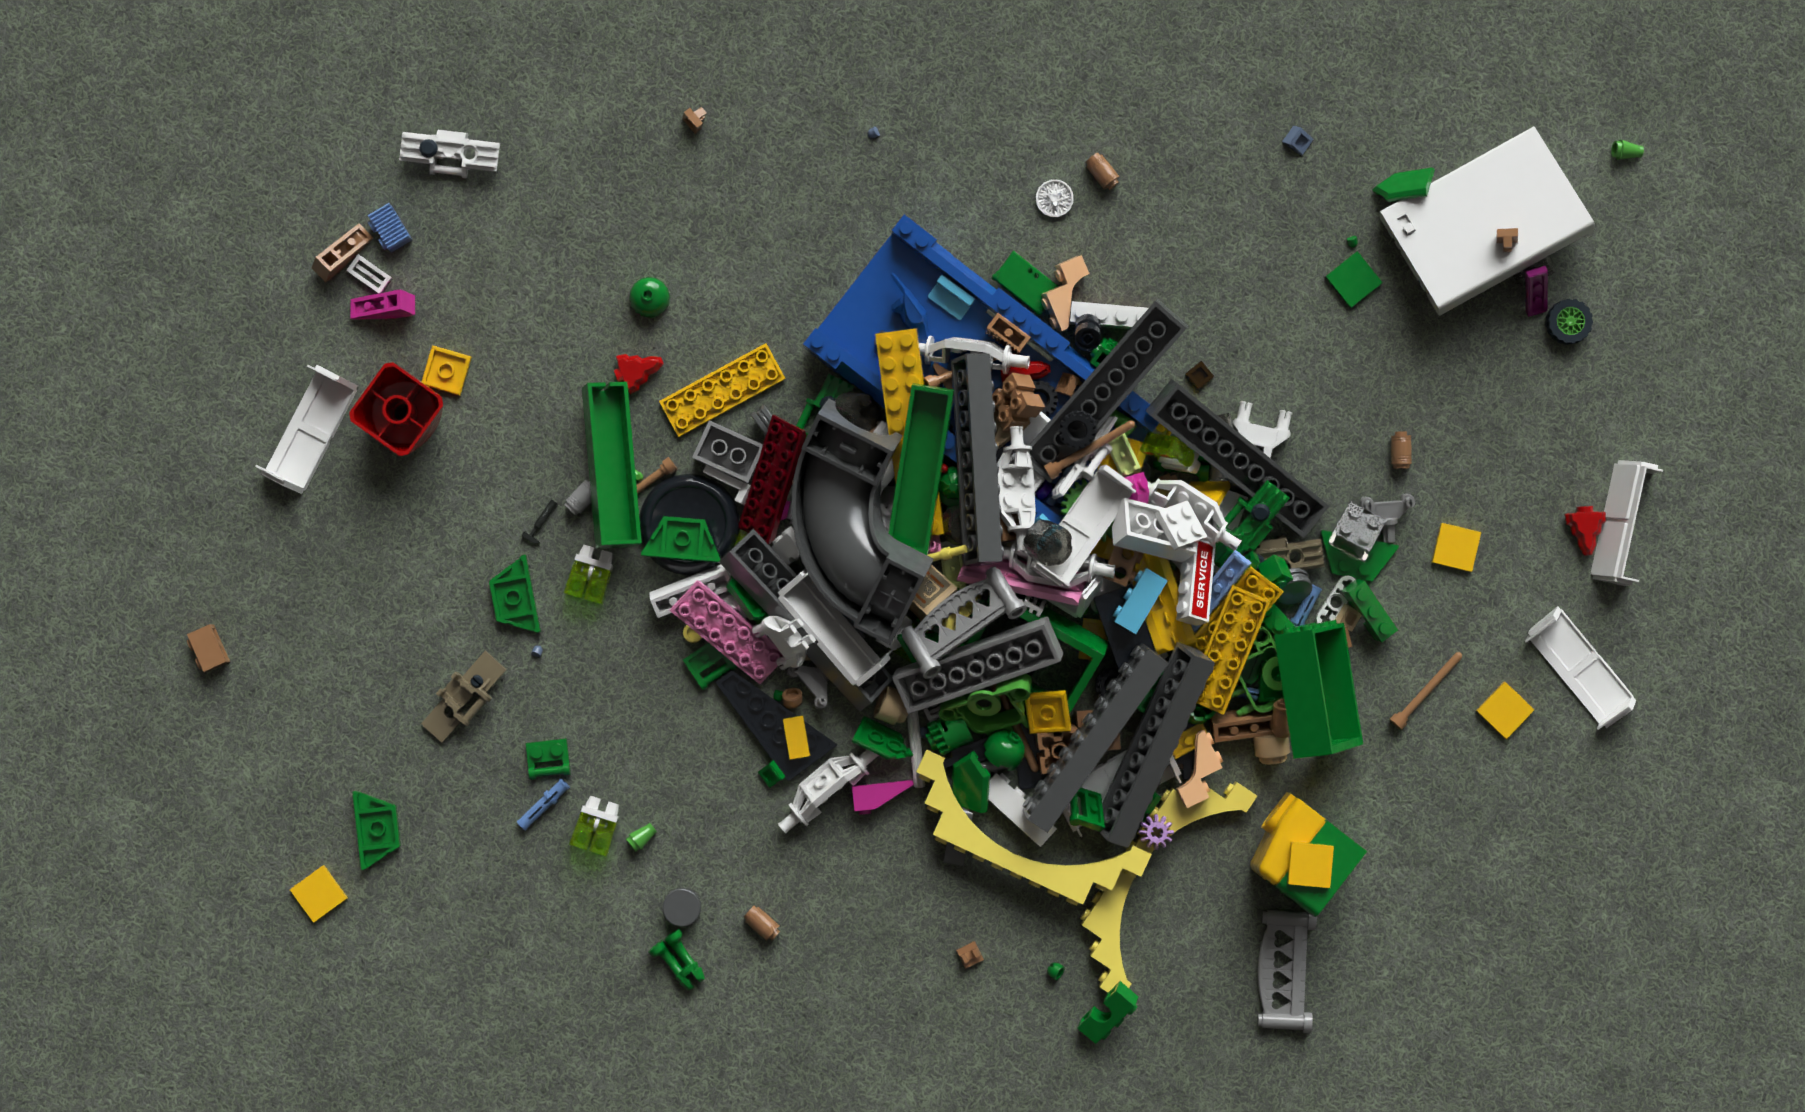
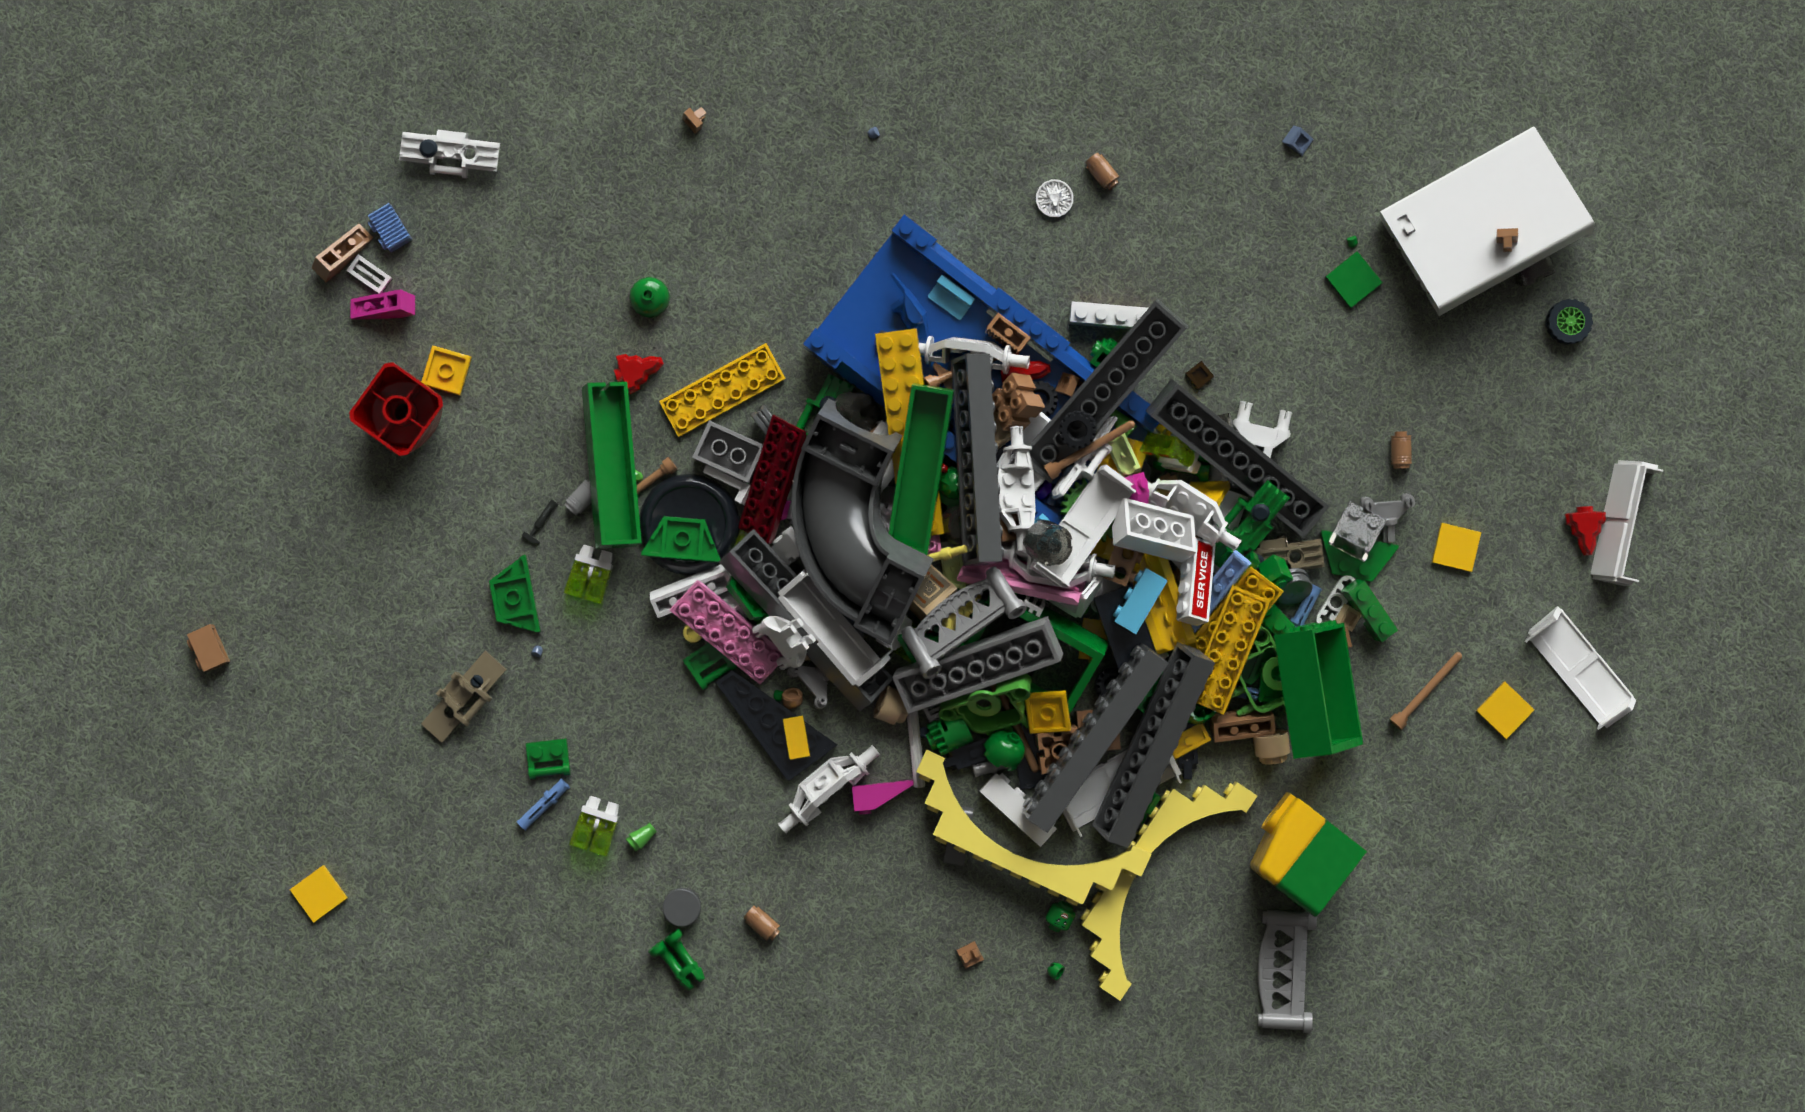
white piece [255,365,358,494] -> none
green wing [352,791,401,870] -> none
green tile [758,760,786,788] -> none
green tile [851,716,914,760] -> none
green tile [951,751,990,813] -> none
green door [991,250,1058,316] -> none
light nougat arch [1041,255,1089,332] -> none
green plate [1069,787,1105,832] -> none
black wheel [1074,314,1101,351] -> none
green arch [1077,981,1139,1044] -> none
lavender gear [1138,814,1174,850] -> none
white plate [1155,501,1207,550] -> none
light nougat arch [1176,730,1223,808] -> none
medium nougat head [1272,699,1290,738] -> none
yellow tile [1287,842,1334,888] -> none
green tile [1372,167,1435,202] -> none
magenta tile [1526,266,1548,317] -> none
bright green cone [1611,139,1644,160] -> none
none -> green head [1045,900,1076,933]

